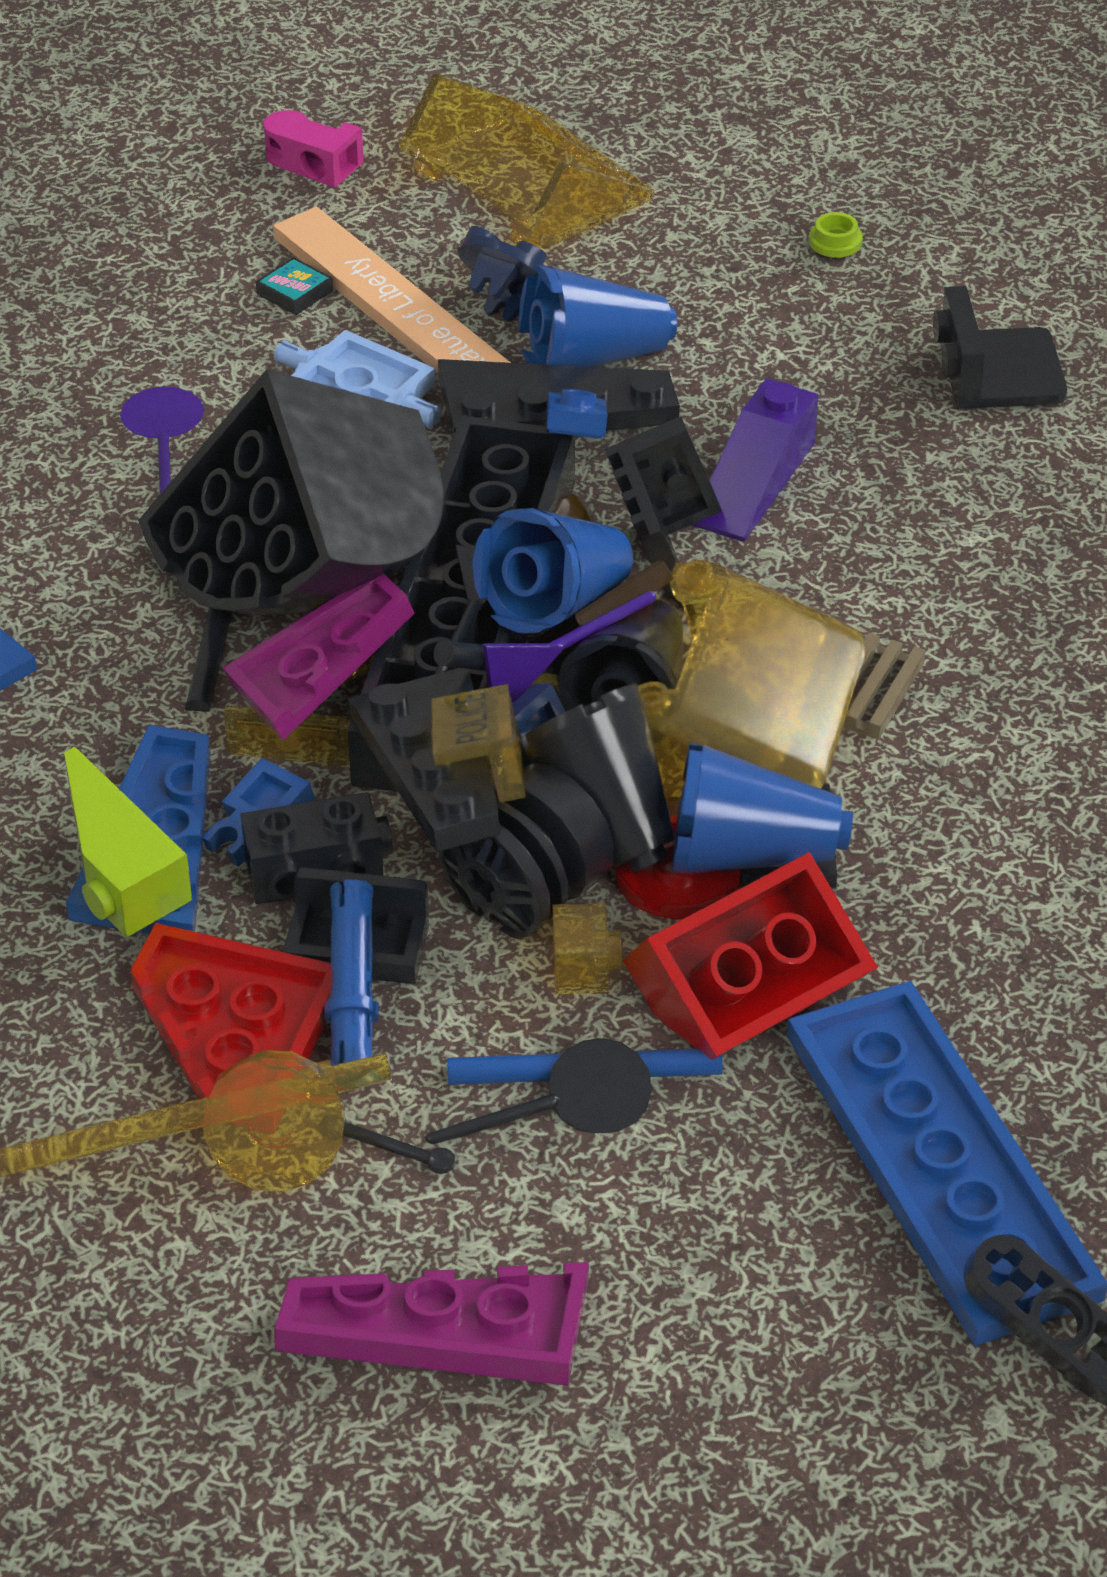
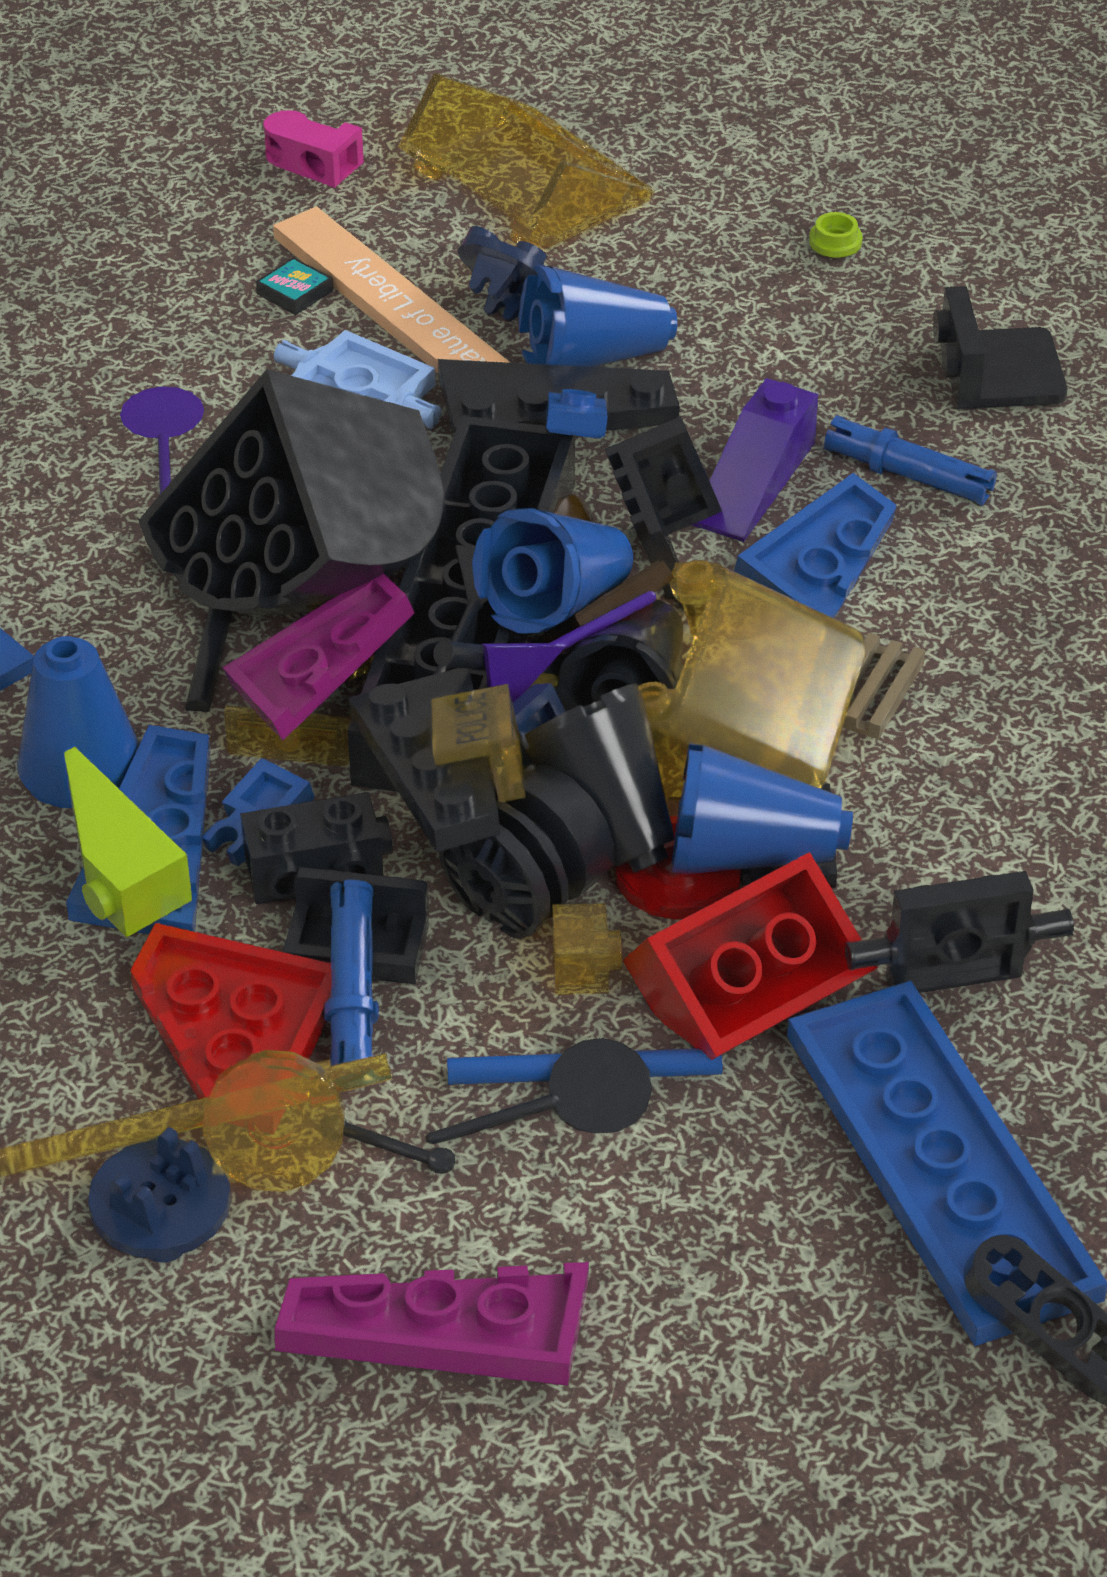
none -> blue cone [17,636,140,808]
none -> dark blue plate [88,1127,232,1263]
none -> blue wing [734,473,897,636]
none -> blue pin [824,415,997,506]
none -> black plate [844,871,1074,993]

